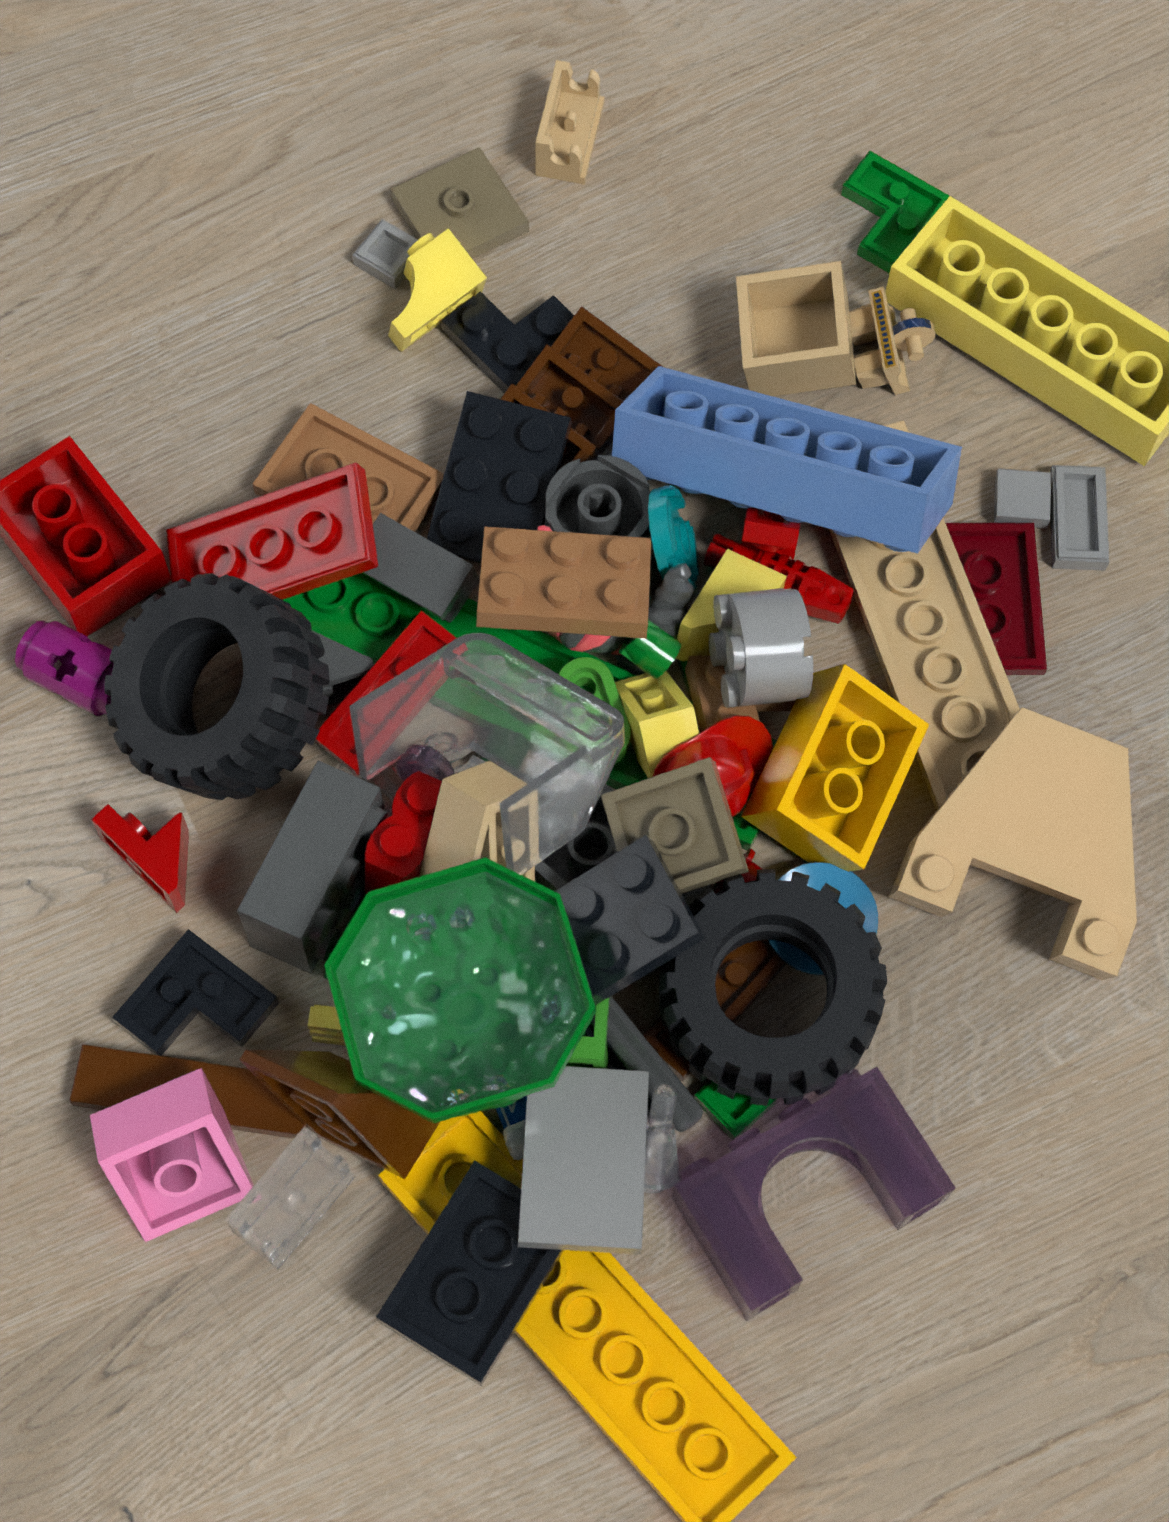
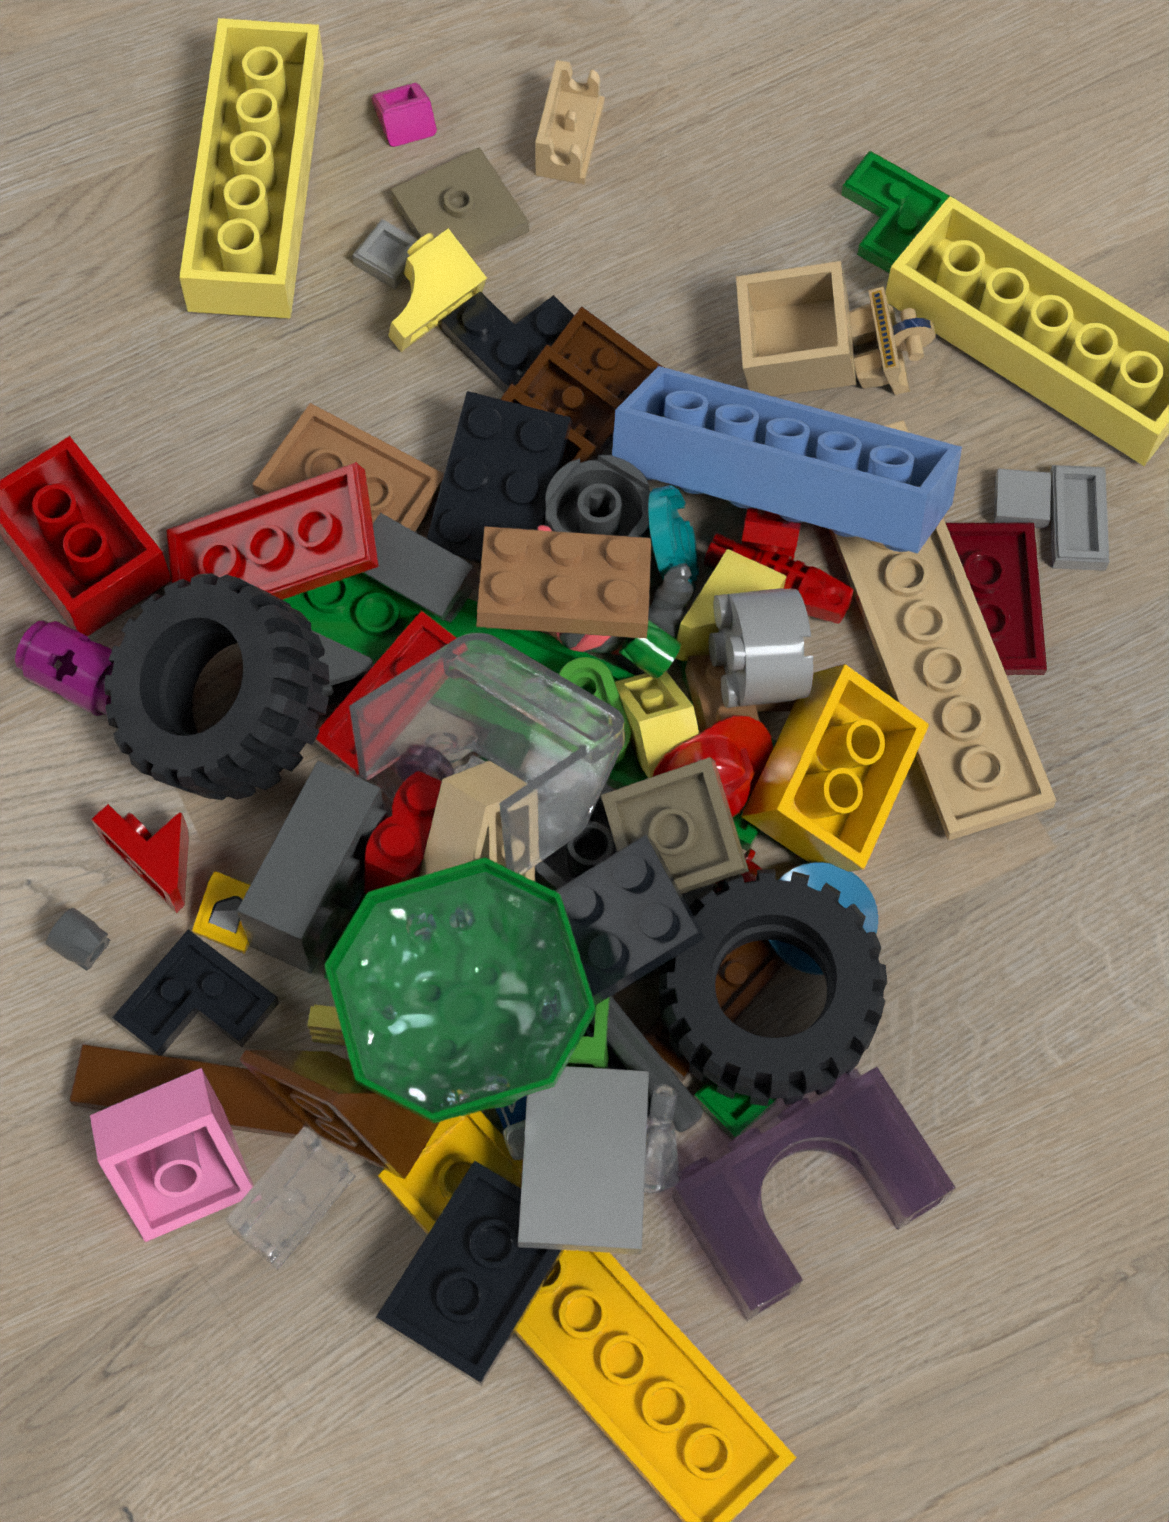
tan wedge [889,707,1137,980] -> none
none -> dark grey hose [46,908,110,971]
none -> light yellow brick [179,18,324,319]
none -> yellow slope [192,871,250,954]
none -> dark pink slope [371,82,437,147]

